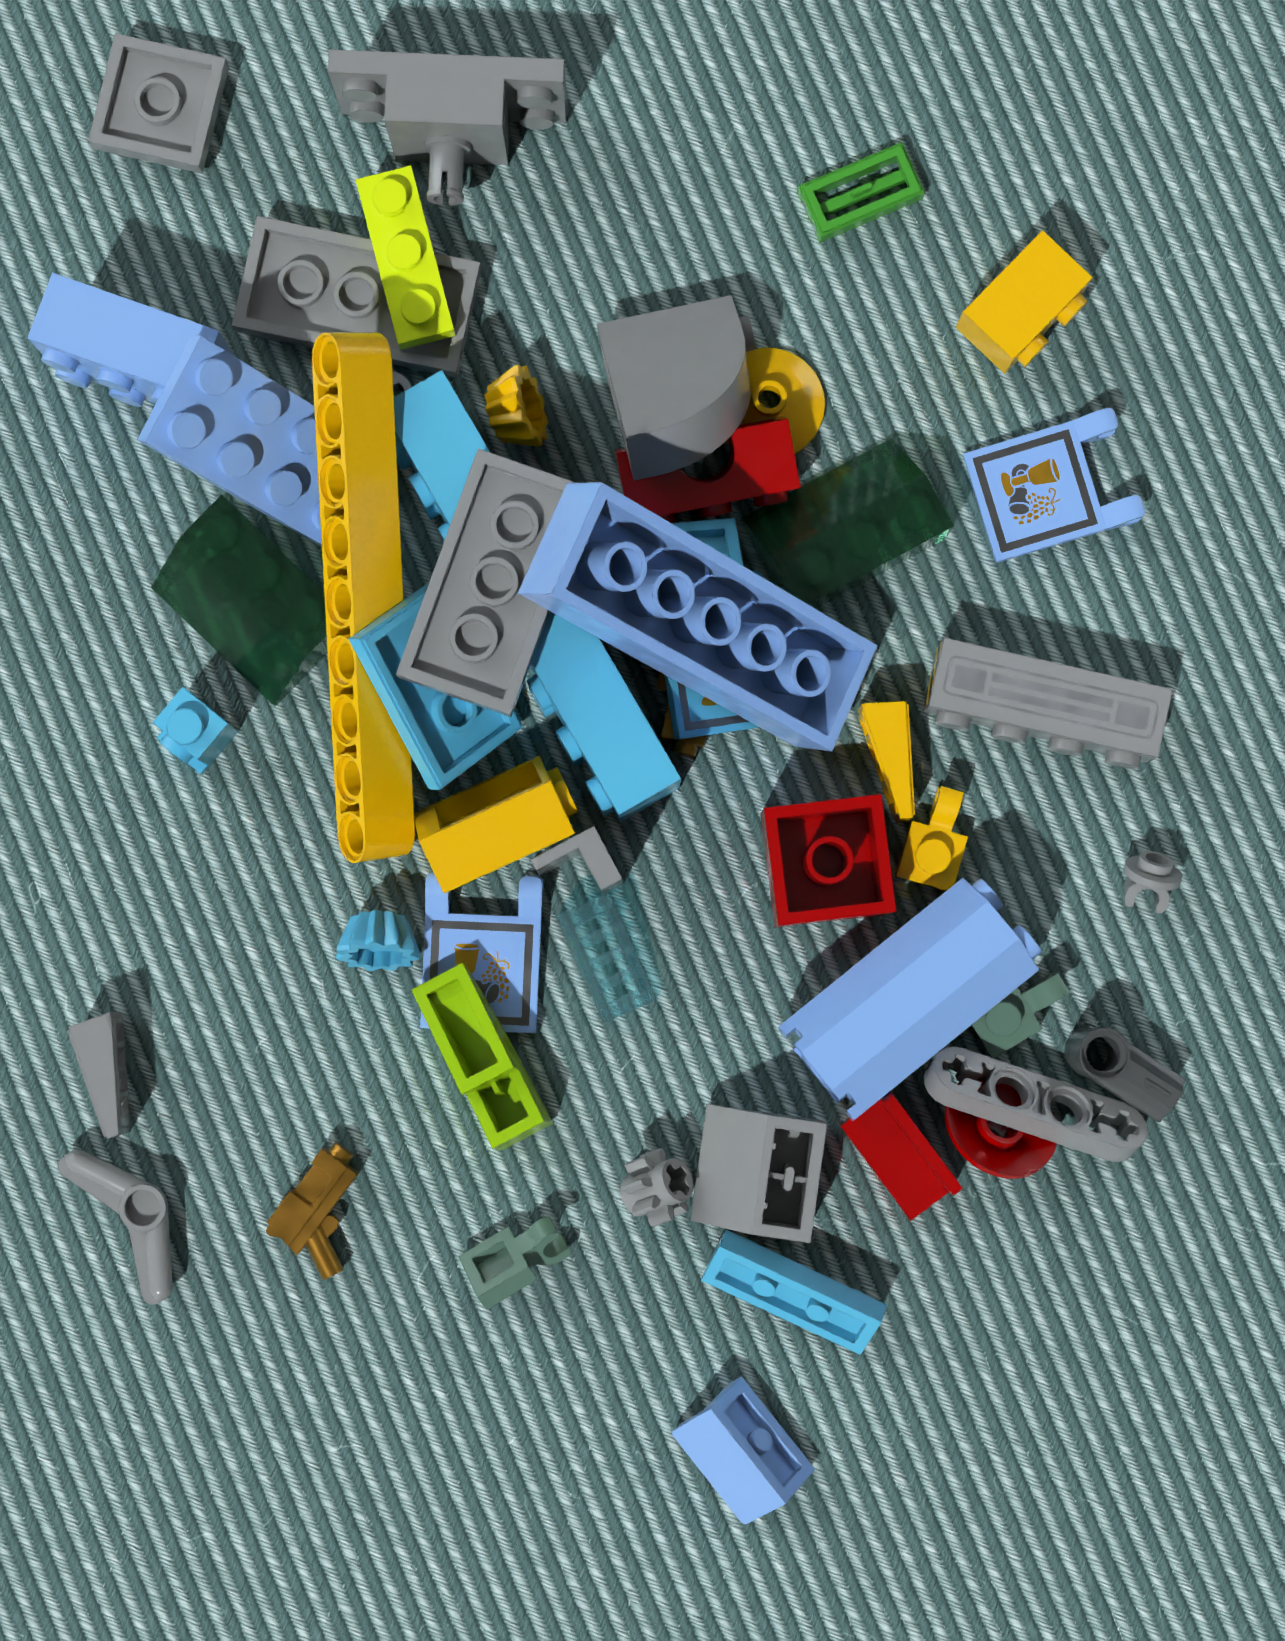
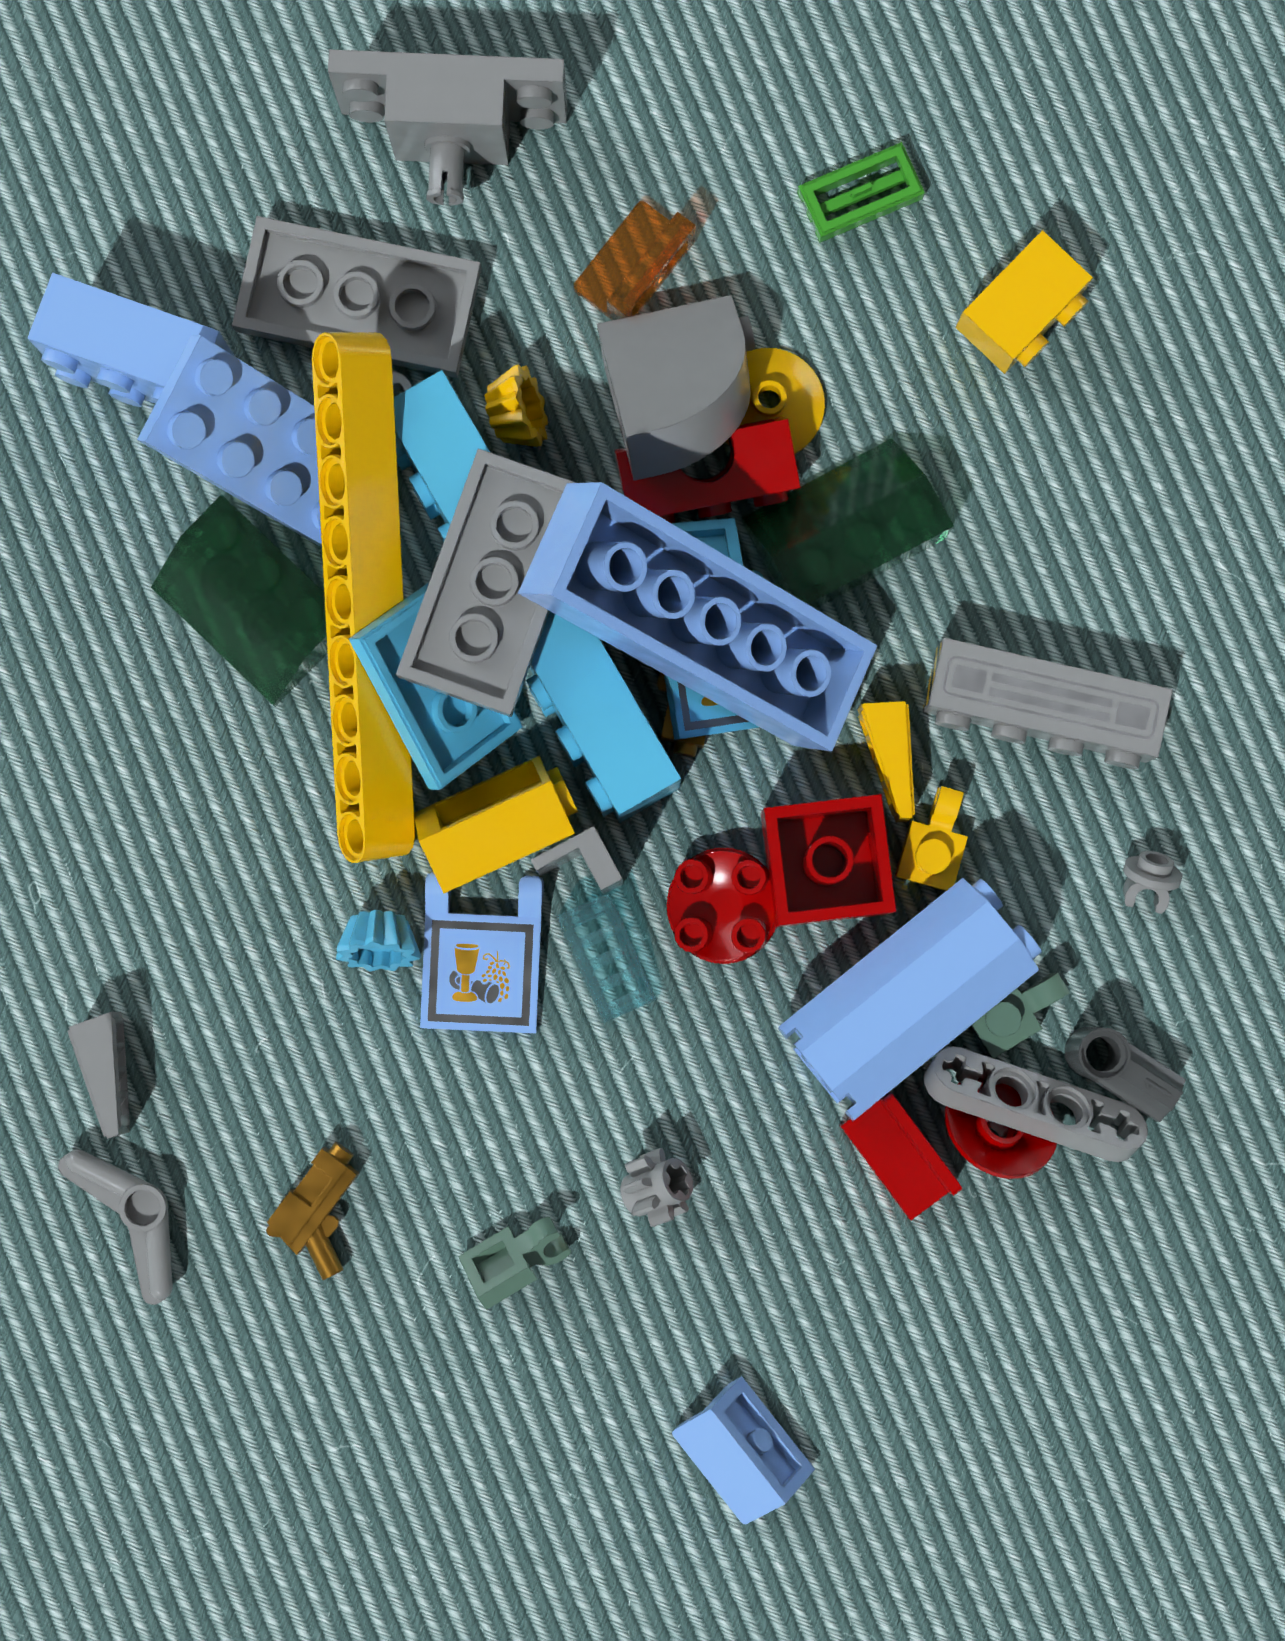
light grey plate [88,33,229,174] -> none
medium azure brick [152,686,239,775] -> none
neon yellow plate [355,165,456,350] -> none
lime slope [411,963,553,1150] -> none
light grey slope [690,1104,827,1243] -> none
medium azure plate [701,1230,887,1355] -> none
light blue flag [963,408,1145,563] -> none
none -> clear orange panel [574,201,696,320]
none -> red dish [667,848,777,964]

